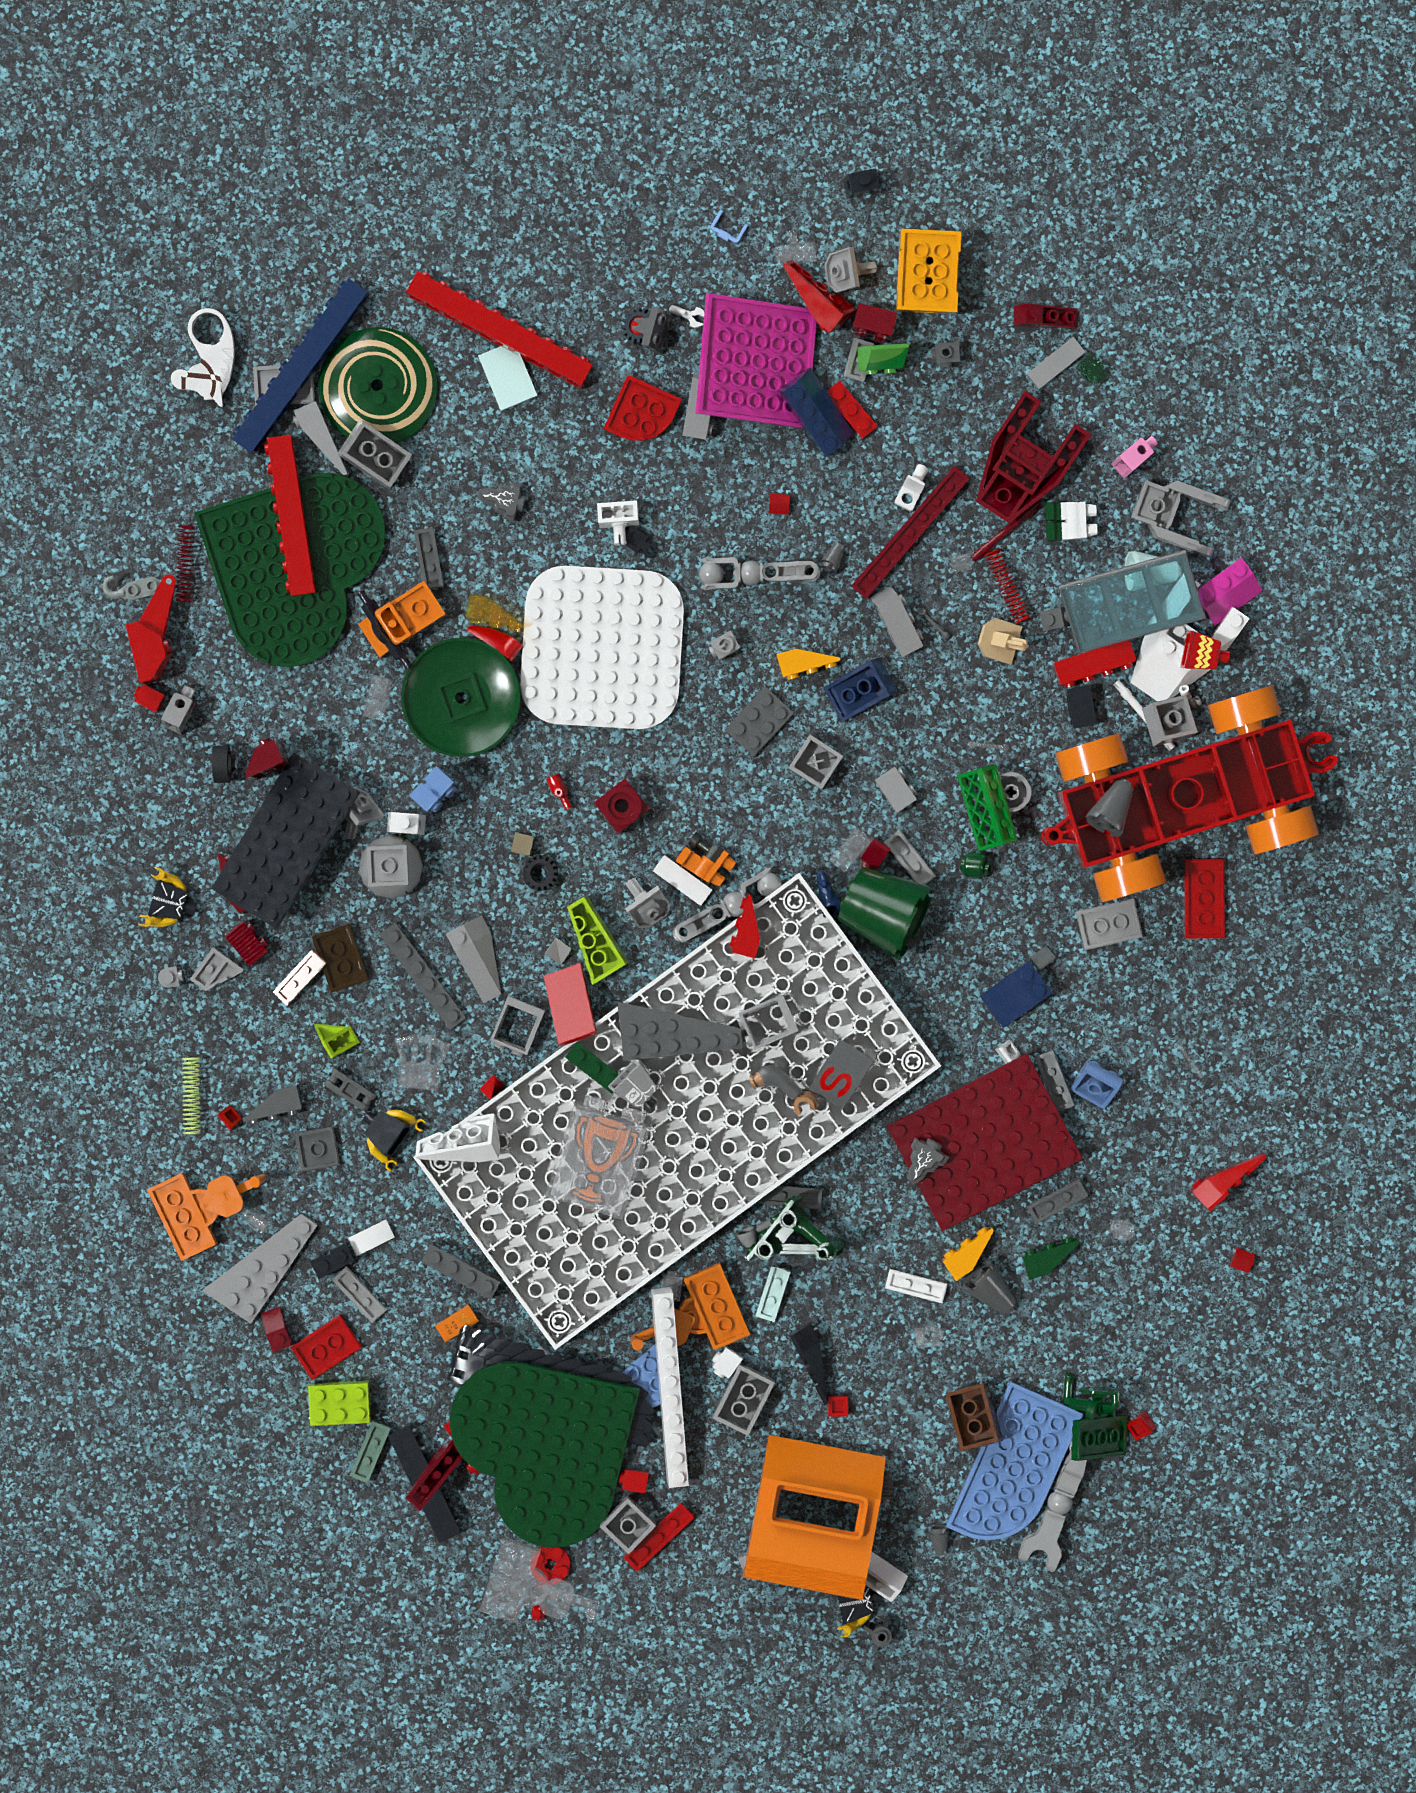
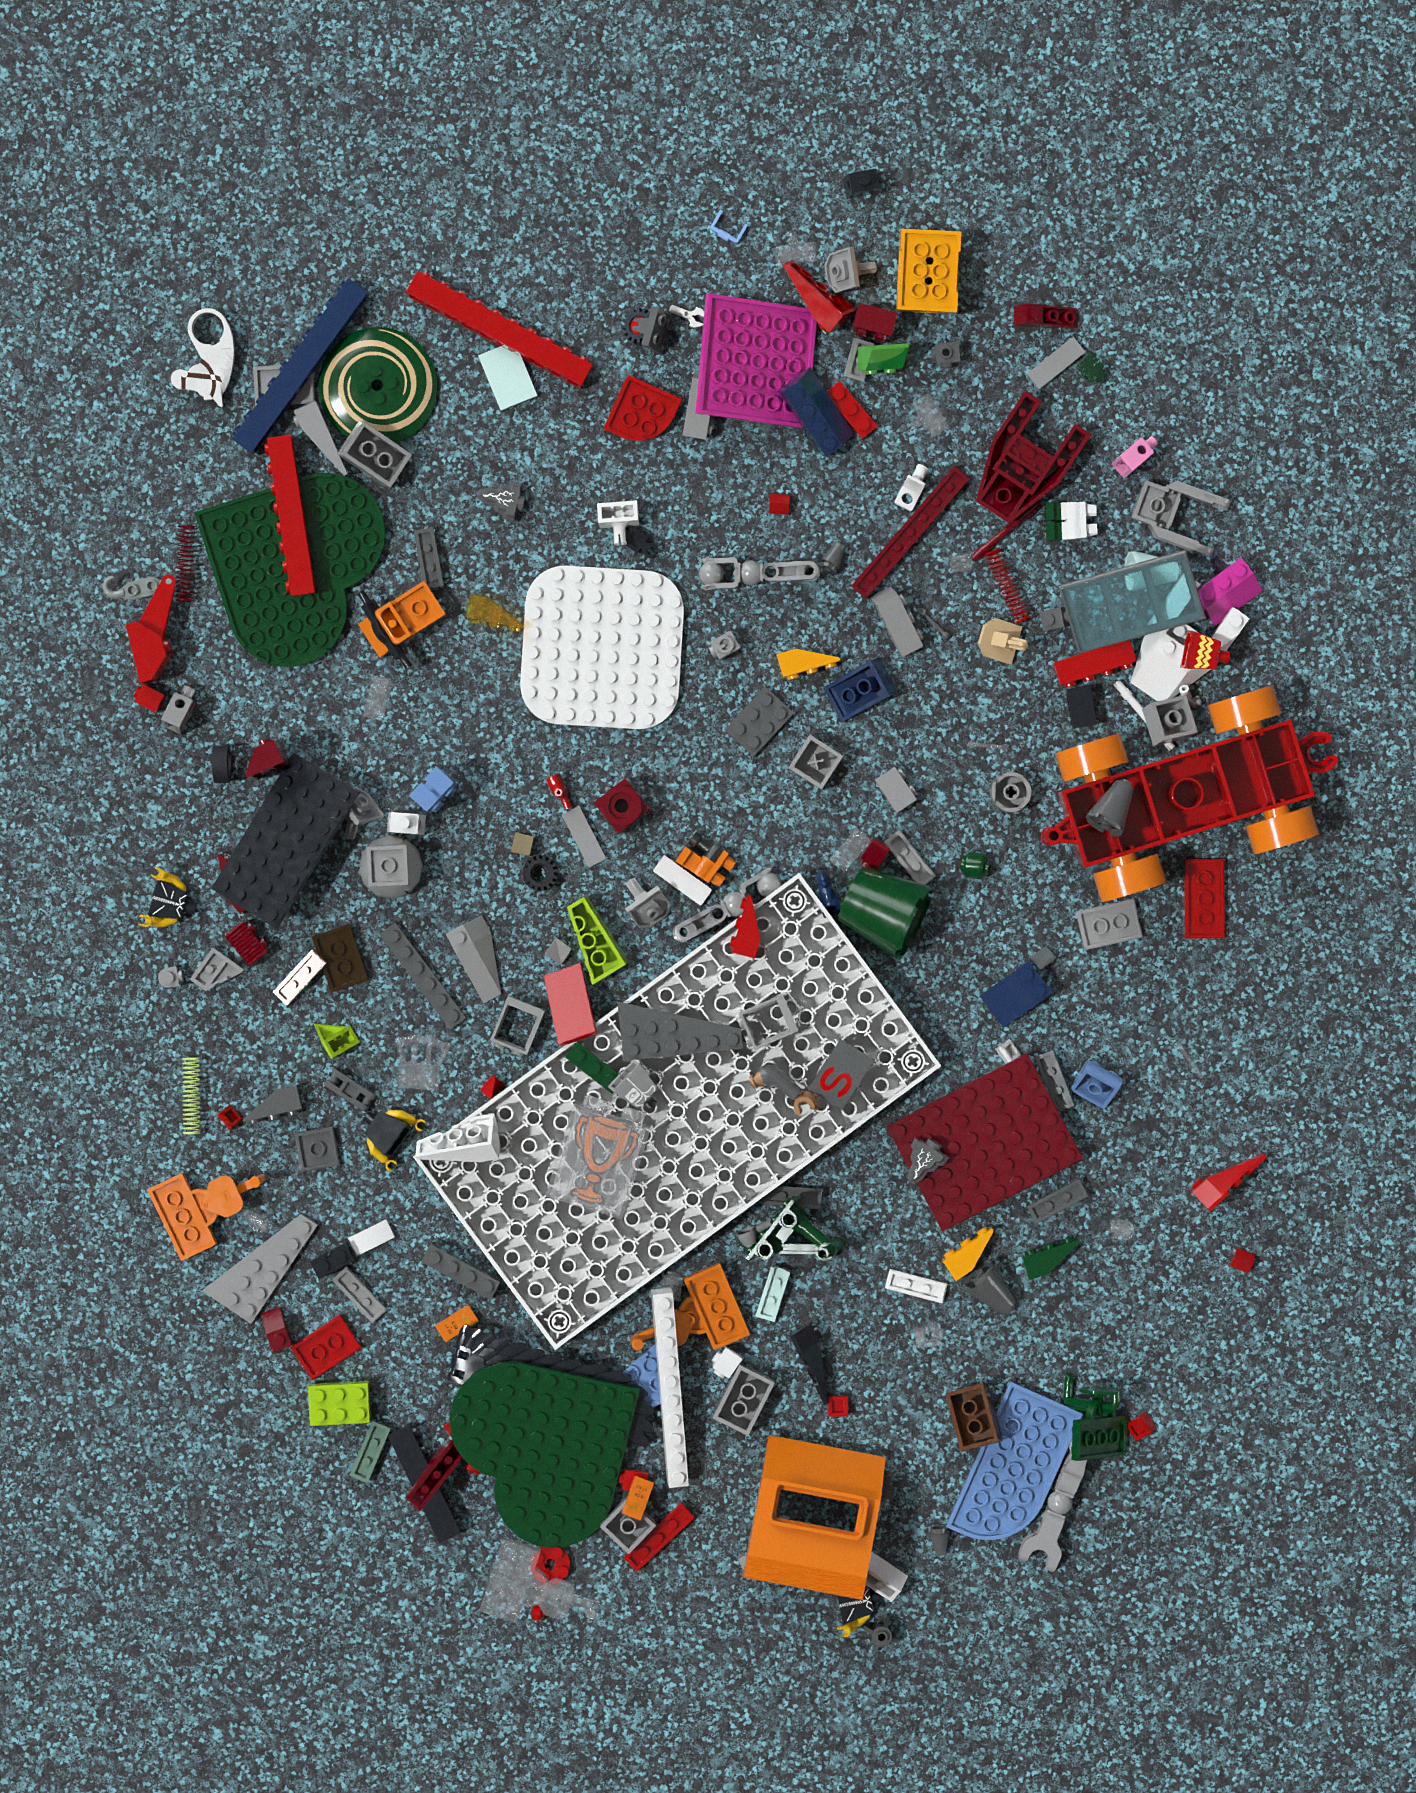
dark green dish [401,638,520,757] -> none
red piece [466,626,523,662] -> none
green fence [957,764,1018,851] -> none
none -> light grey tile [562,806,606,868]
none -> orange tile [621,1476,654,1521]
none -> clear plate [908,393,949,438]

